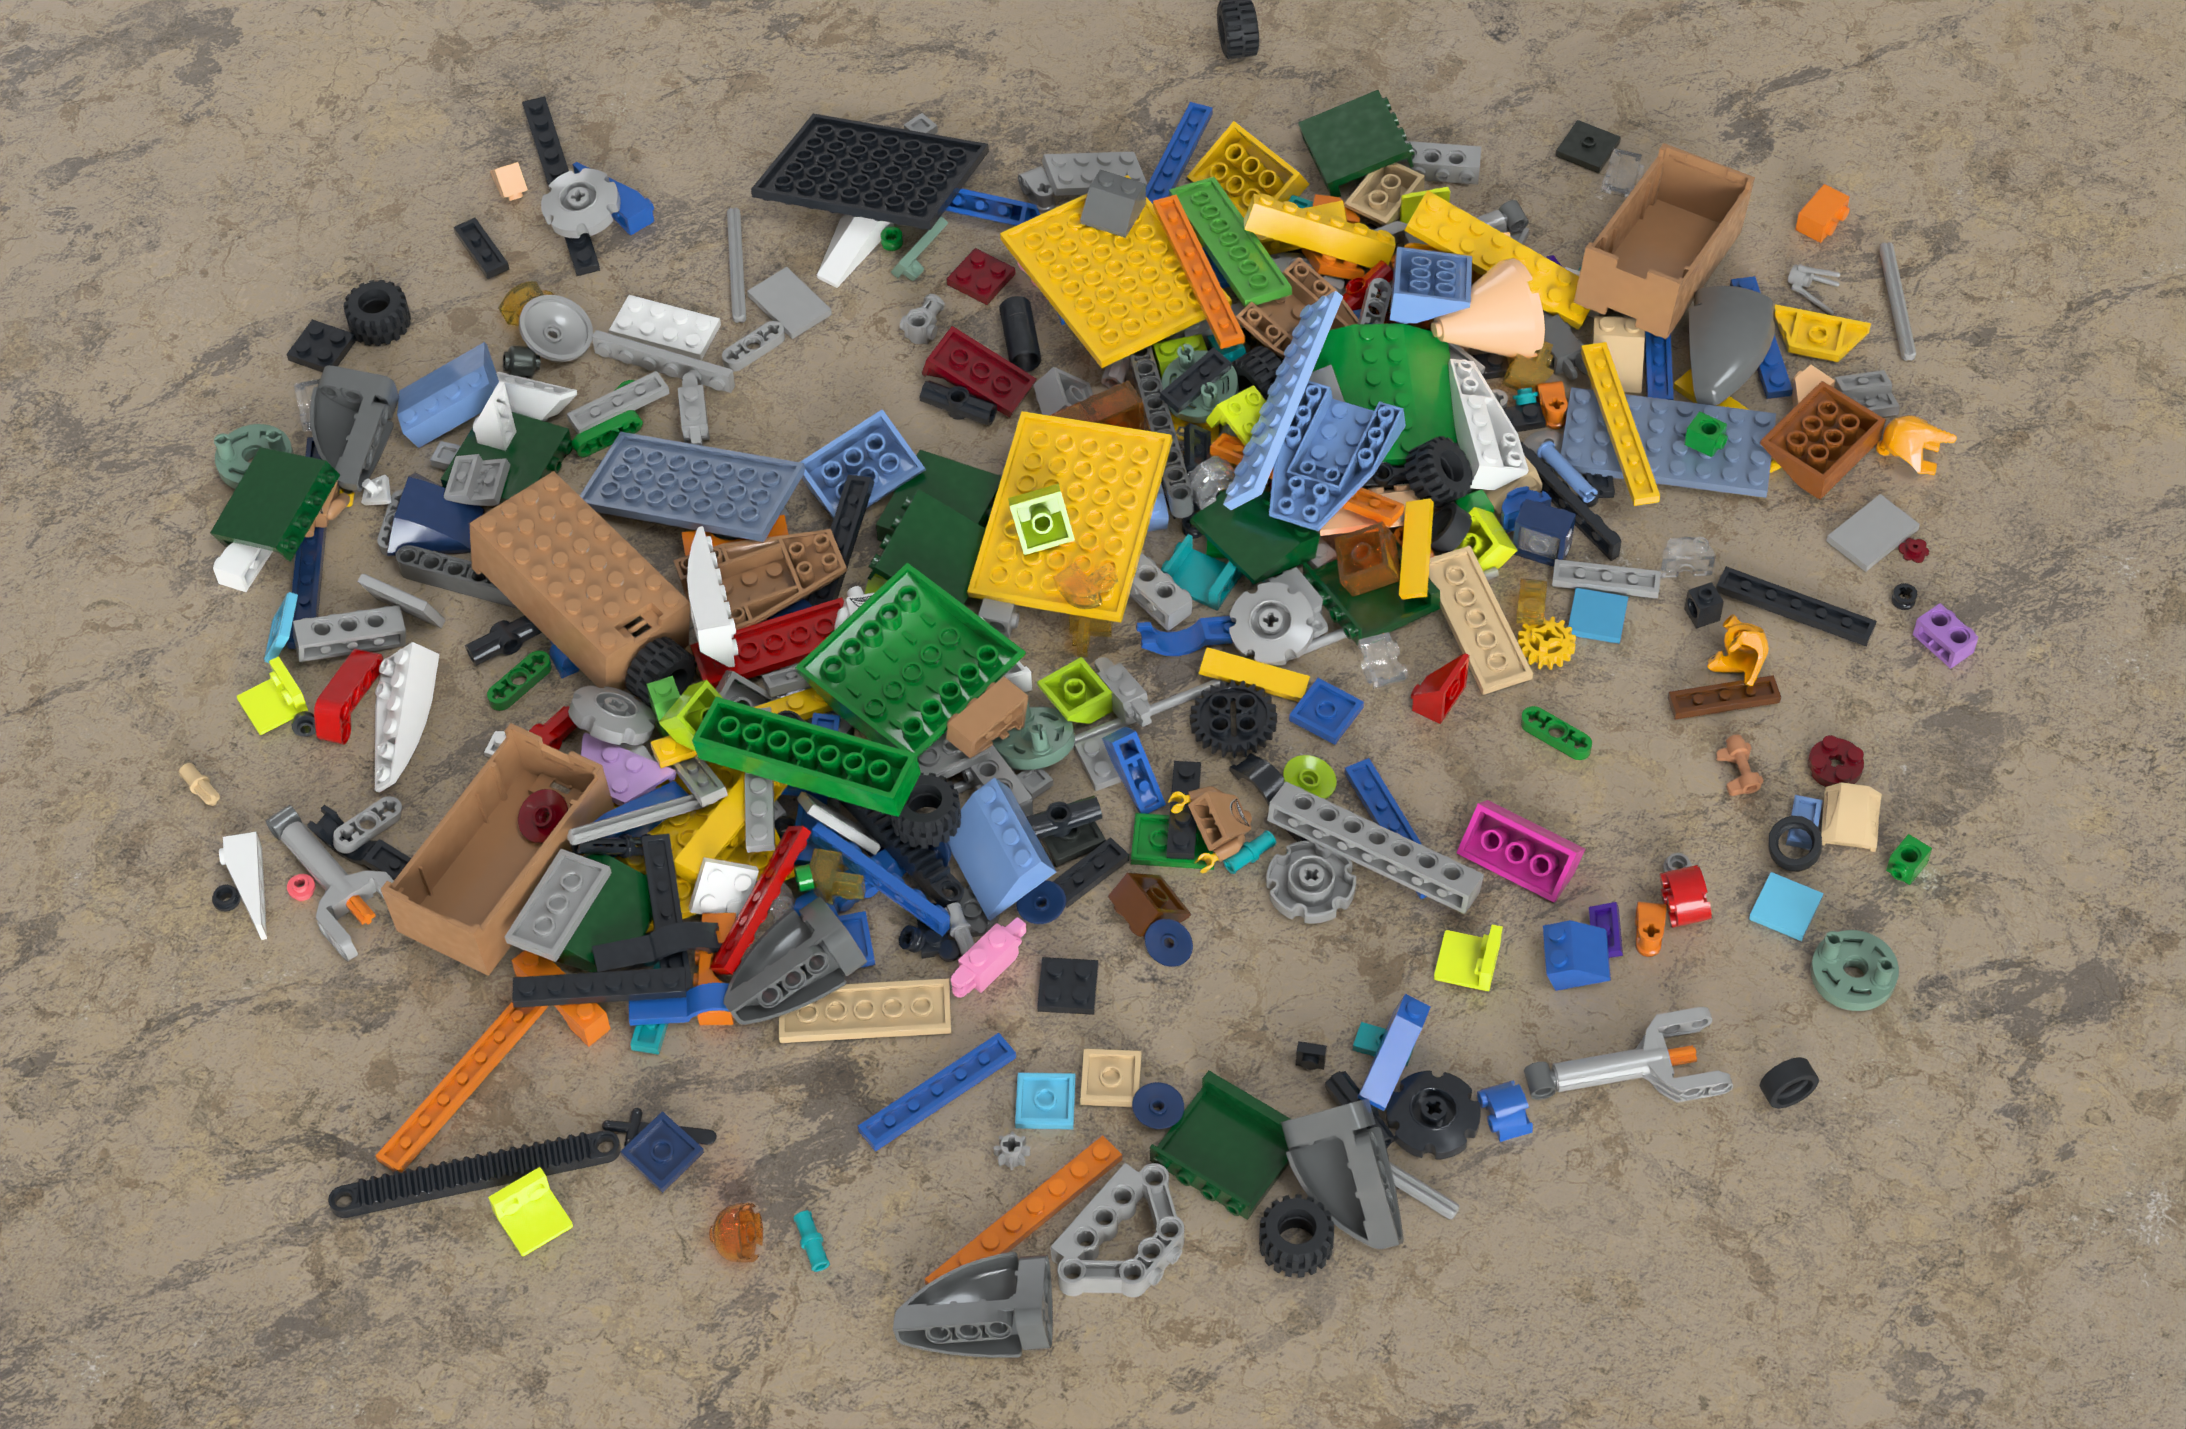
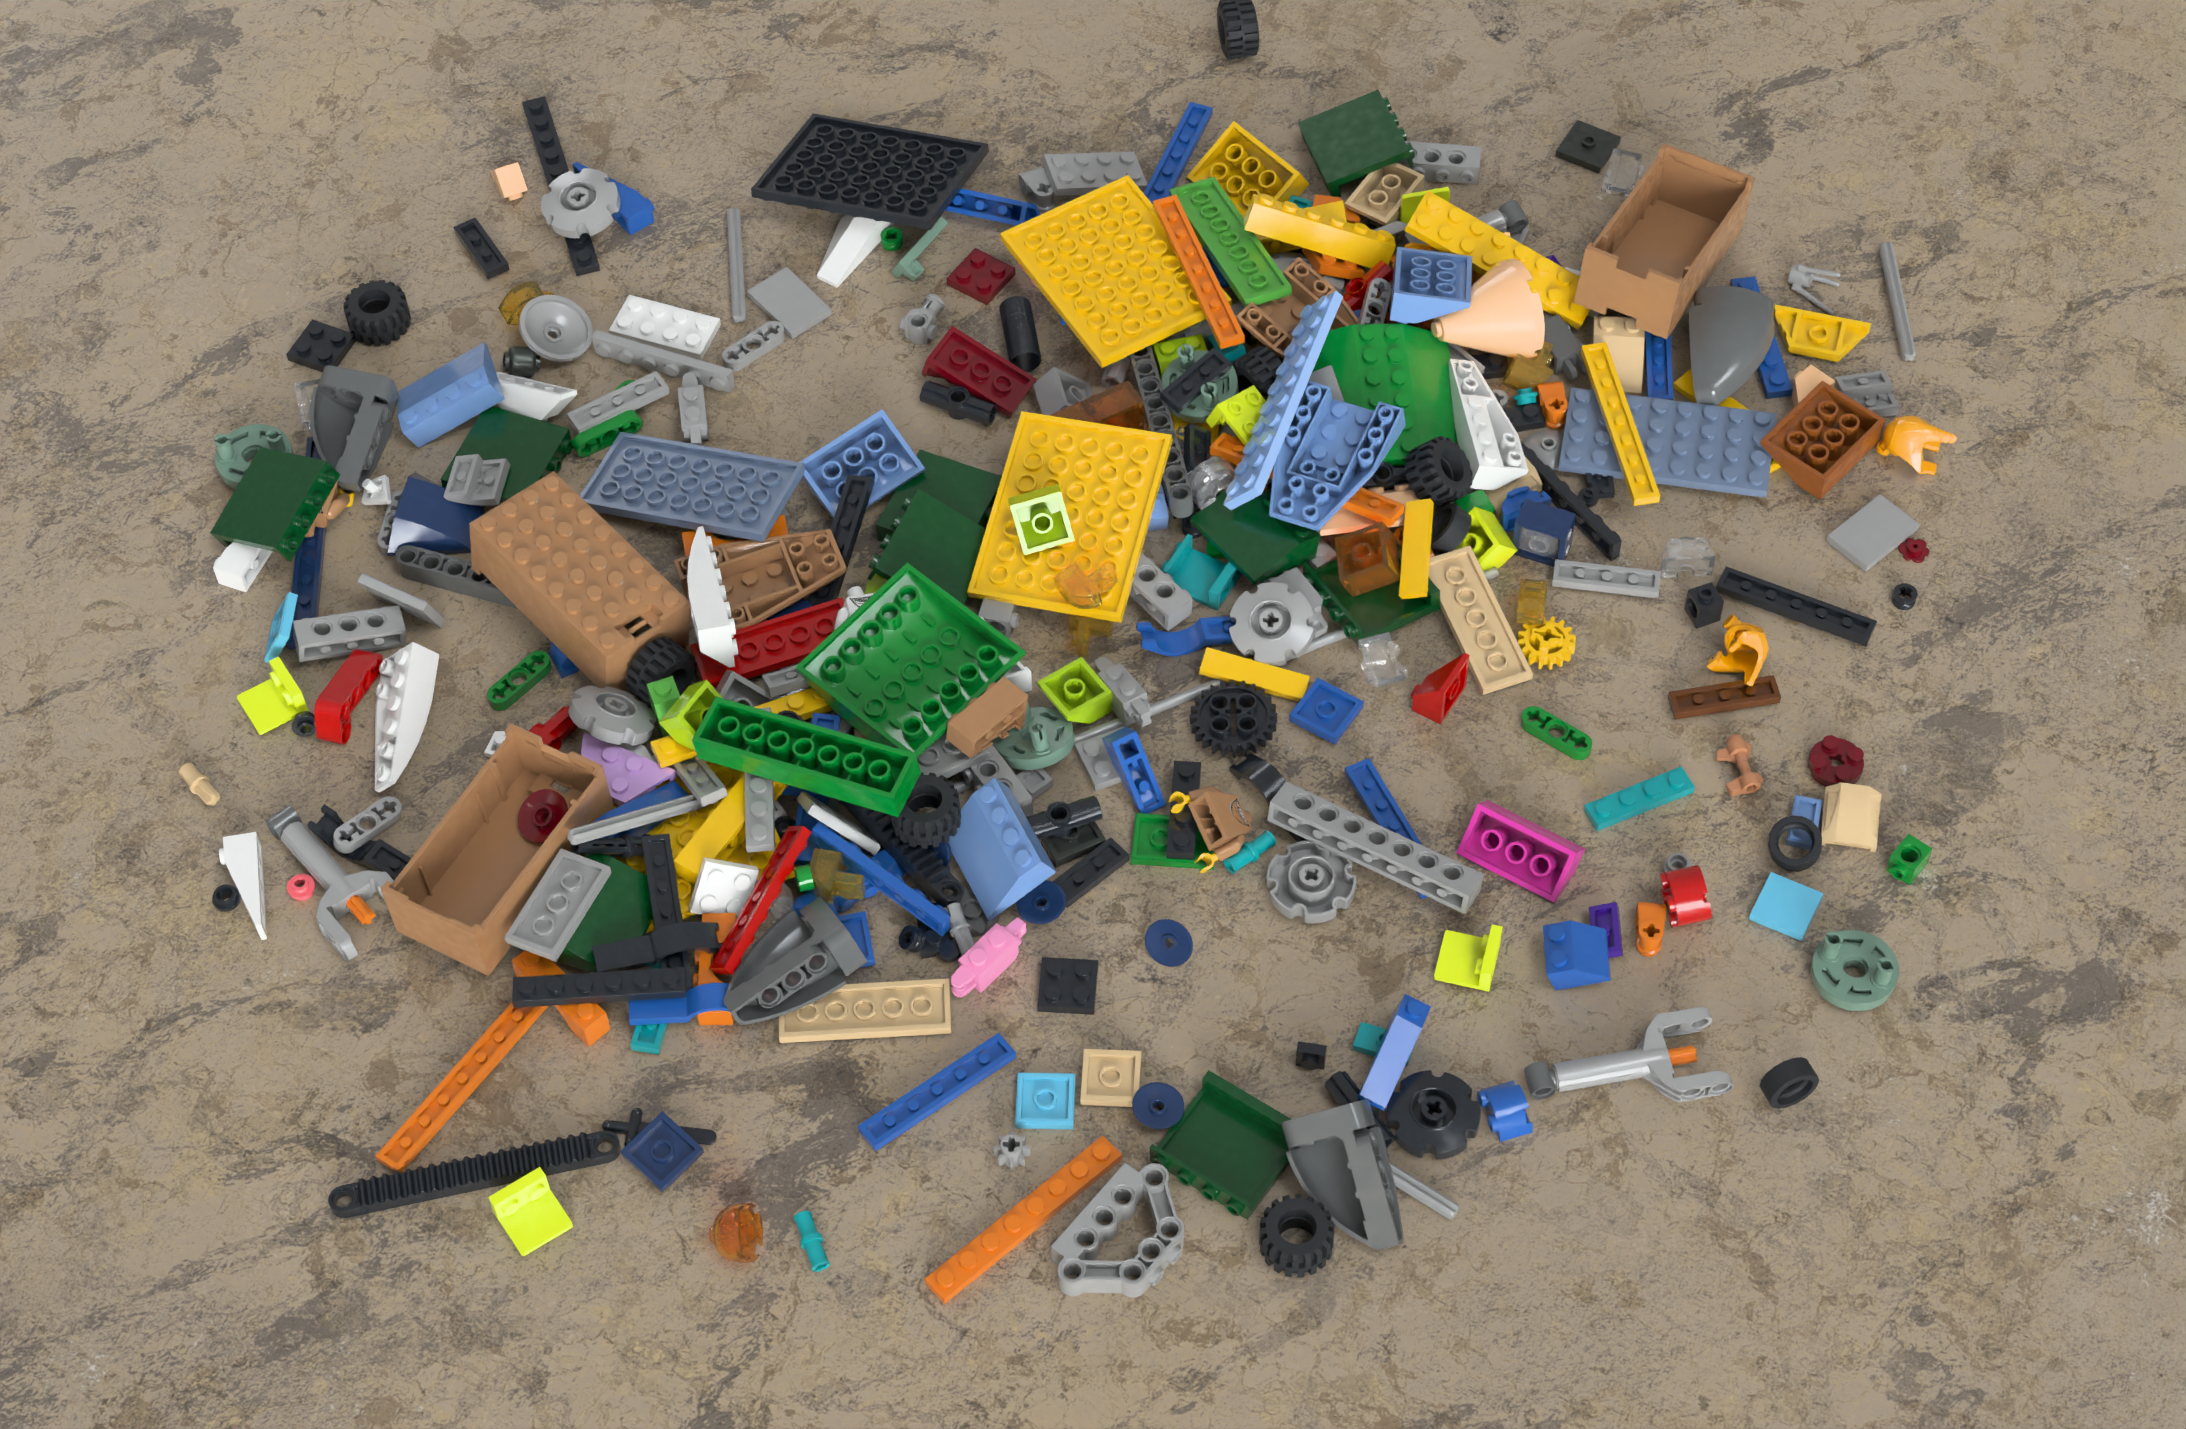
light grey plate [430,441,461,470] -> none
black piece [465,615,543,666] -> none
white slope [473,381,516,451] -> none
dark grey panel [893,1252,1053,1358] -> none
light grey plate [904,113,938,134] -> none
slope [1080,169,1146,238] -> none
reddish brown slope [1108,873,1192,937] -> none
lime dish [1283,755,1337,799] -> none
medium blue pin [1537,441,1597,503] -> none
dark azure tile [1568,588,1628,644] -> none
green brick [1684,411,1728,457] -> none
orange brick [1795,184,1850,243] -> none
medium lavender brick [1913,603,1978,669] -> none
none -> teal plate [1584,766,1695,831]

